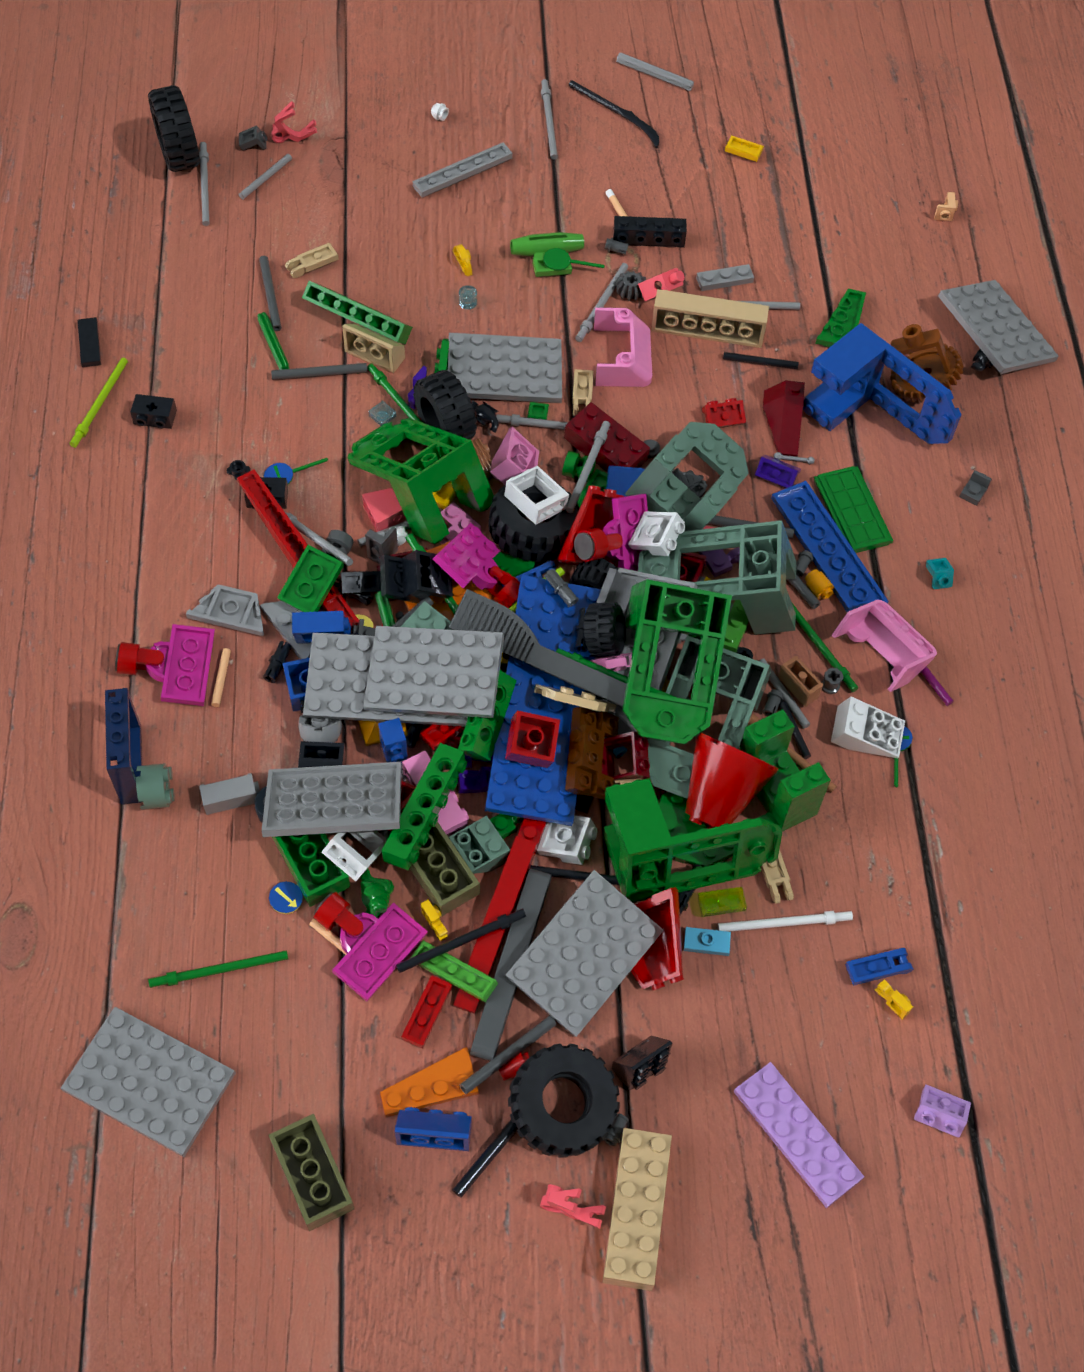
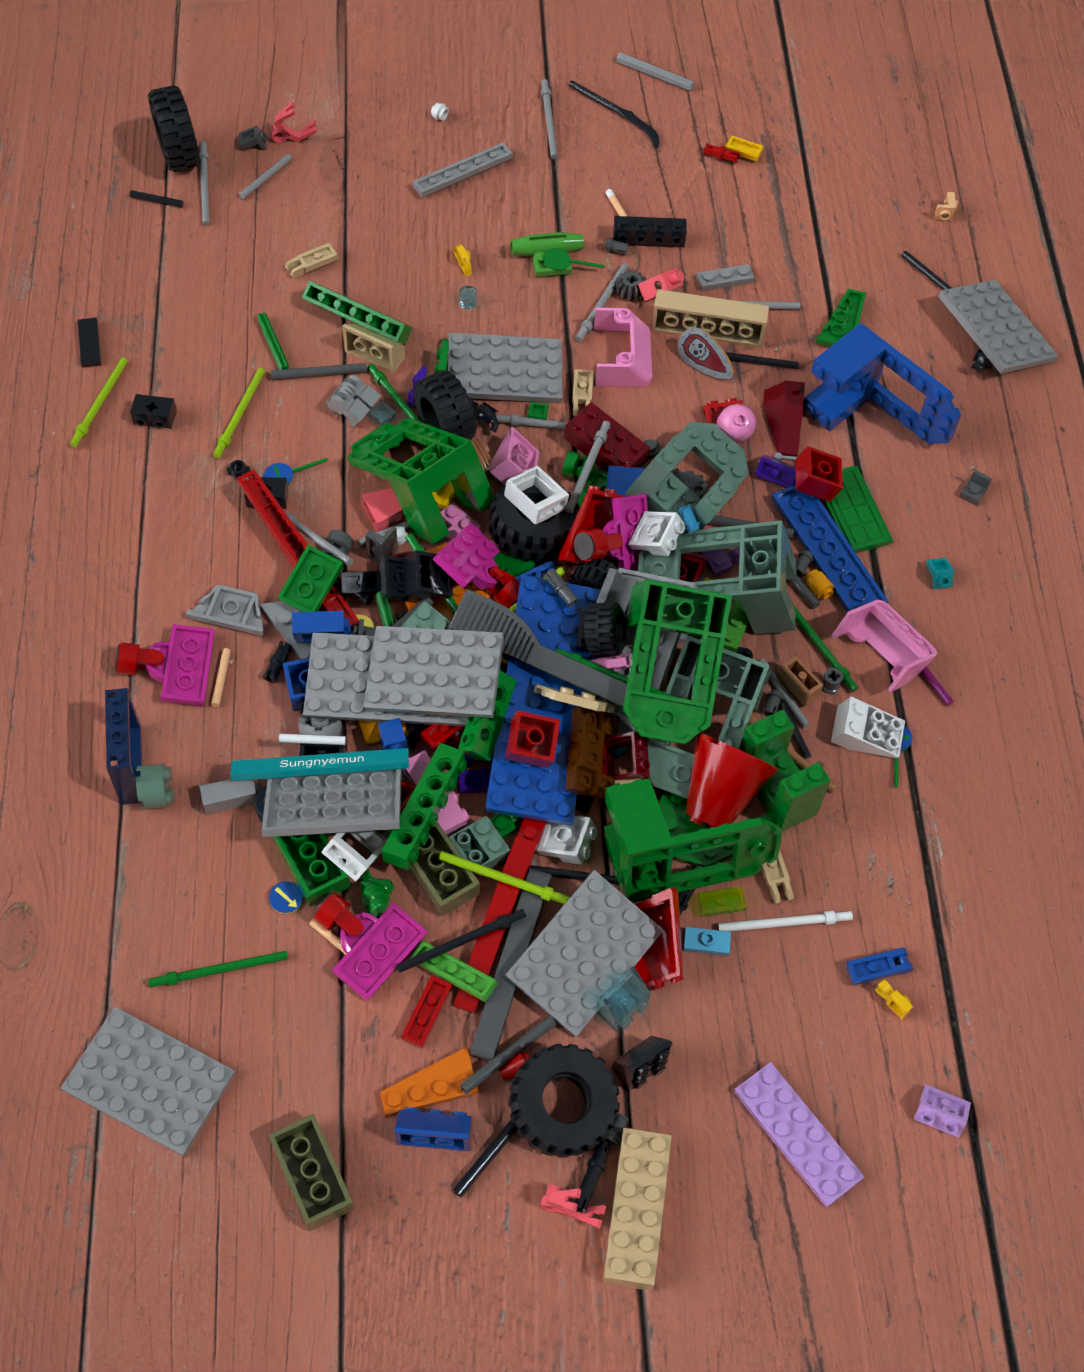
dark grey piece [259,256,282,331] -> none
yellow plate [421,899,448,942] -> none
dark orange piece [890,324,964,403] -> none
none -> black bar [130,190,183,208]
none -> lime bar [213,368,265,459]
none -> teal tile [230,748,409,781]
none -> white bar [279,734,346,745]
none -> light grey hips [326,375,381,427]
none -> lime bar [439,851,570,904]
none -> black pin [574,1140,612,1214]
none -> clear light blue slope [597,966,651,1032]
none -> shield [678,327,734,379]
none -> dark azure pin [678,505,700,533]
none -> red pin [703,143,740,163]
none -> bright pink cylinder [717,404,756,444]
none -> red brick [795,446,843,502]
none -> black bar [901,251,952,290]

